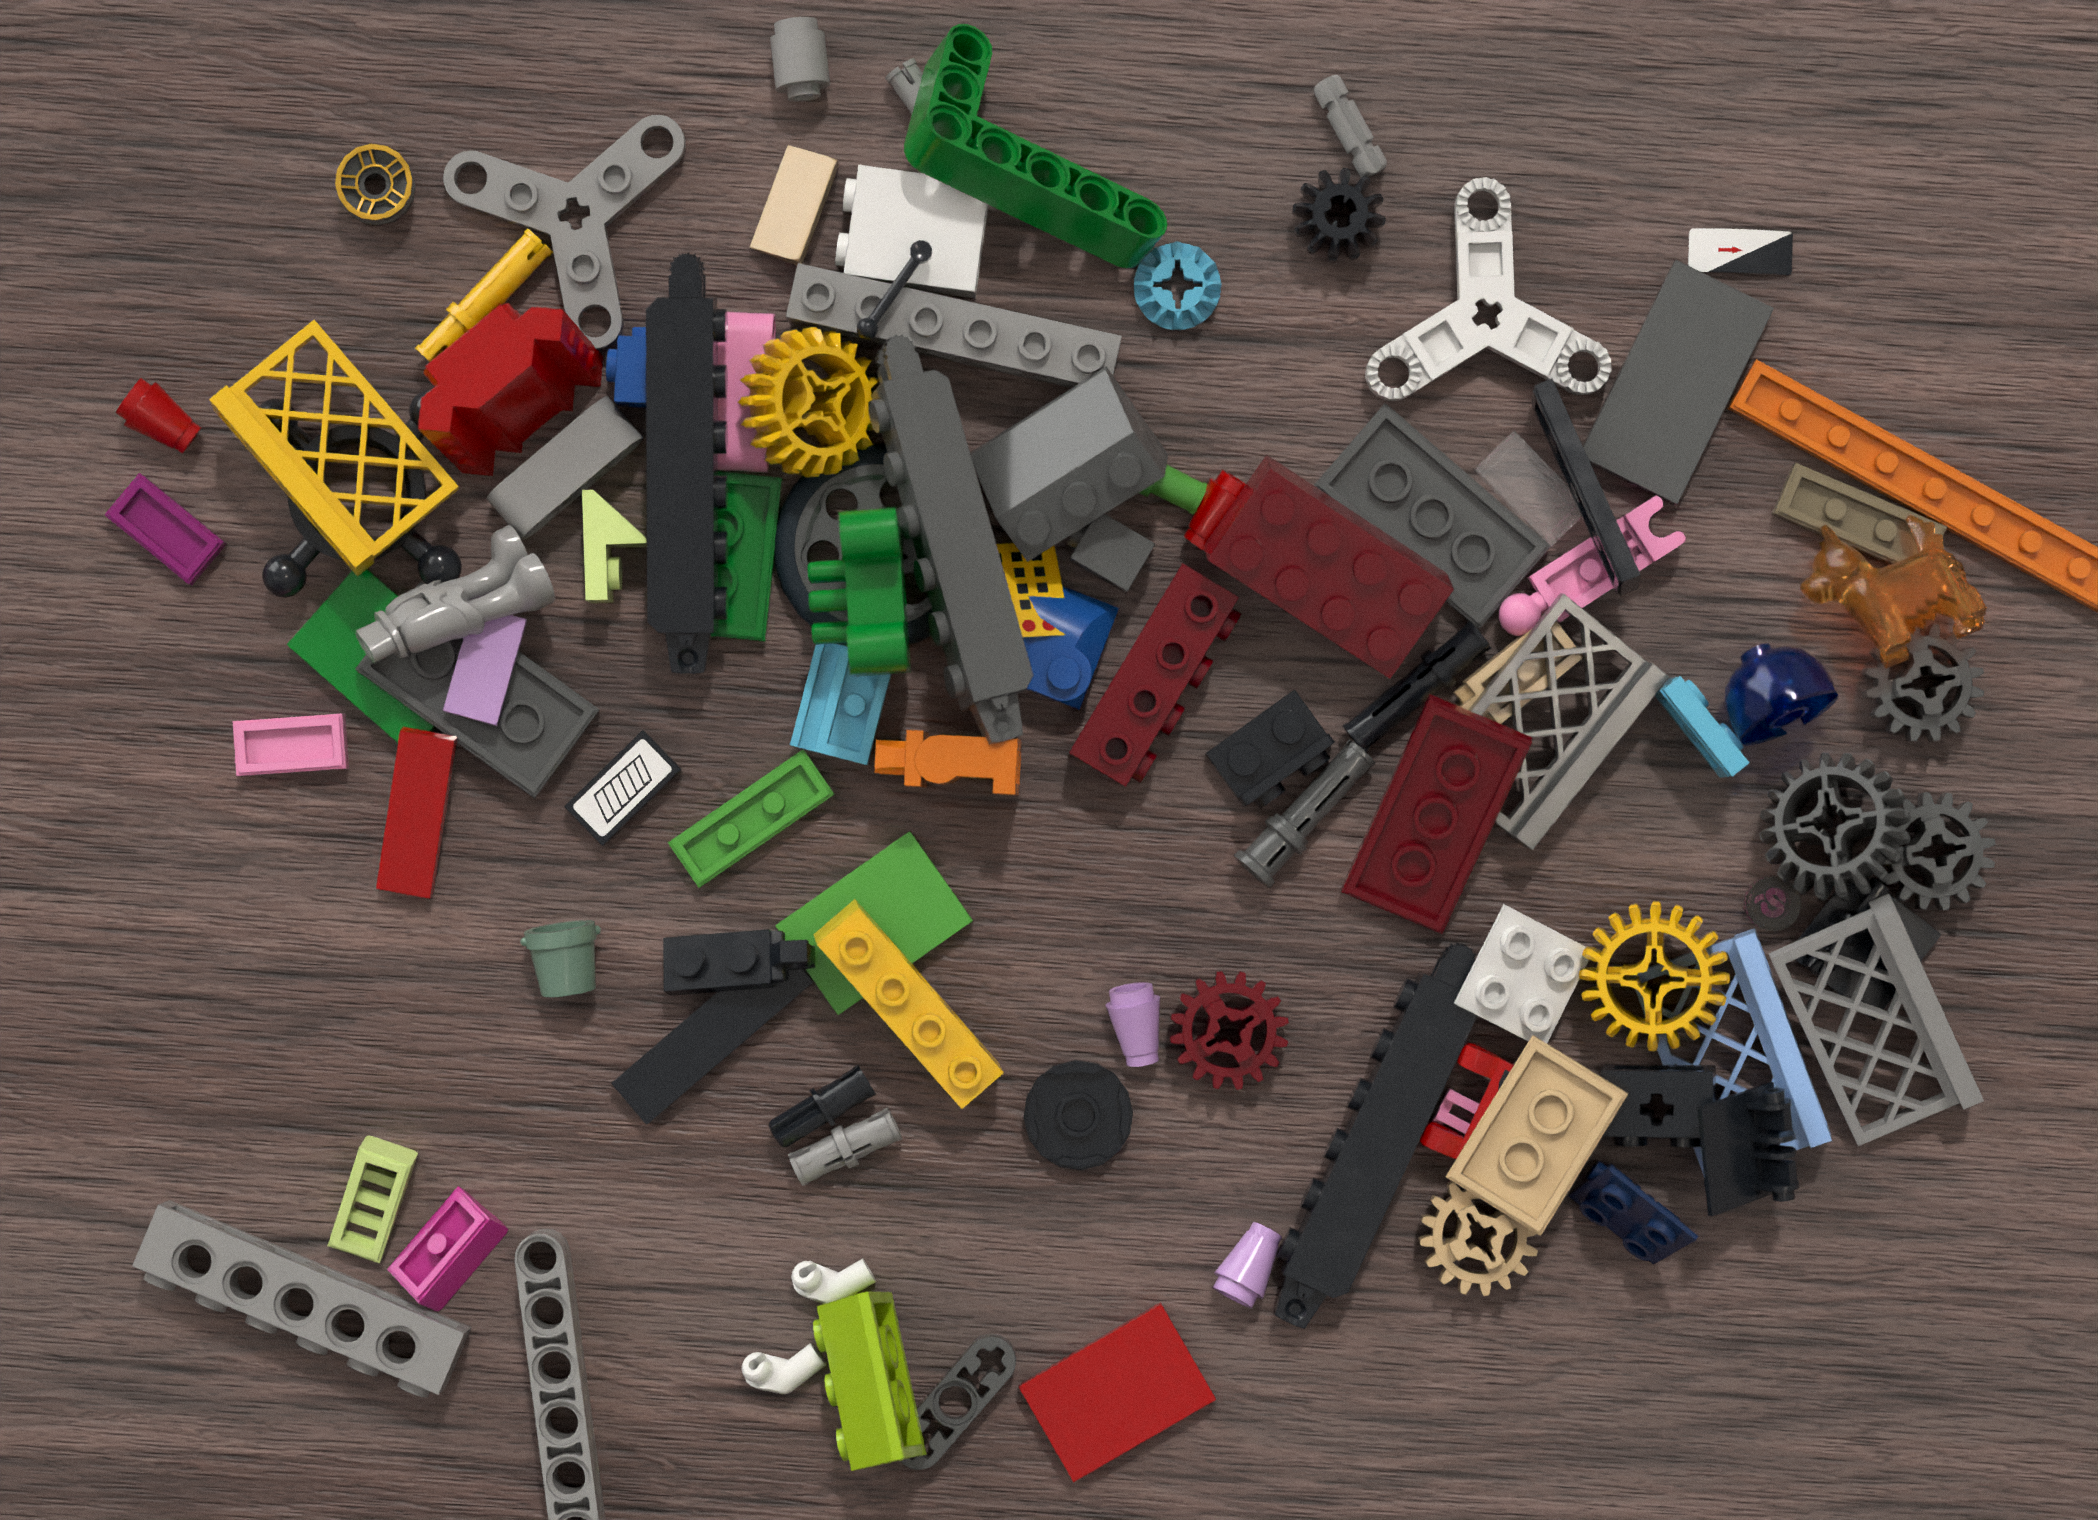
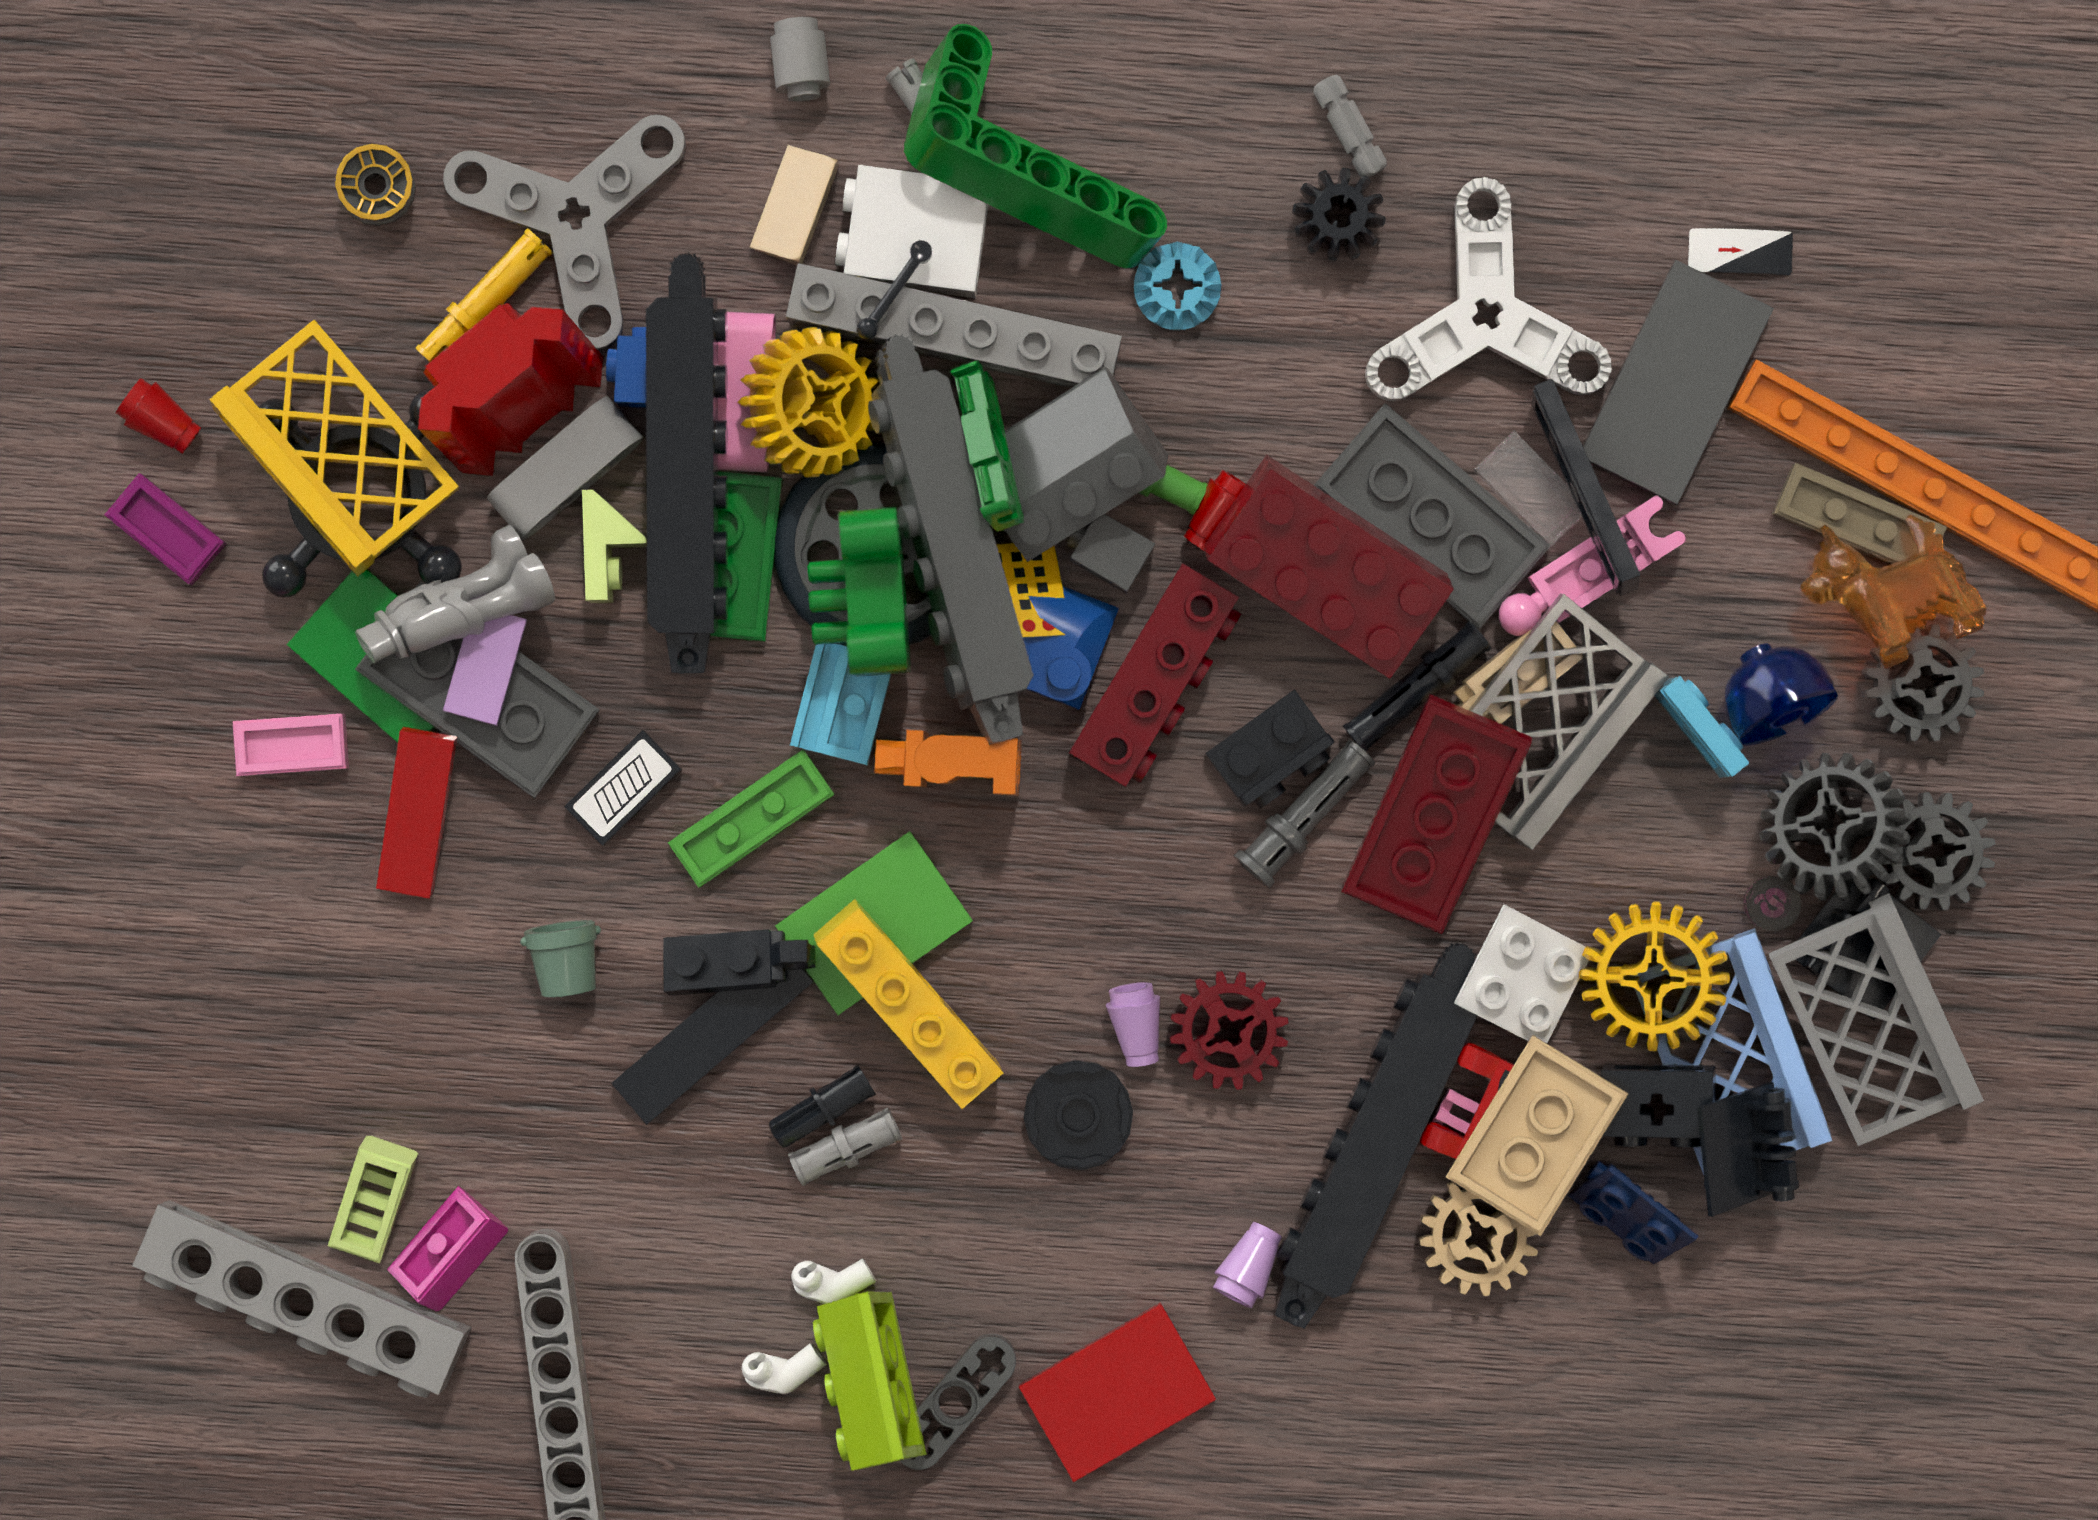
none -> green piece [951,360,1024,532]

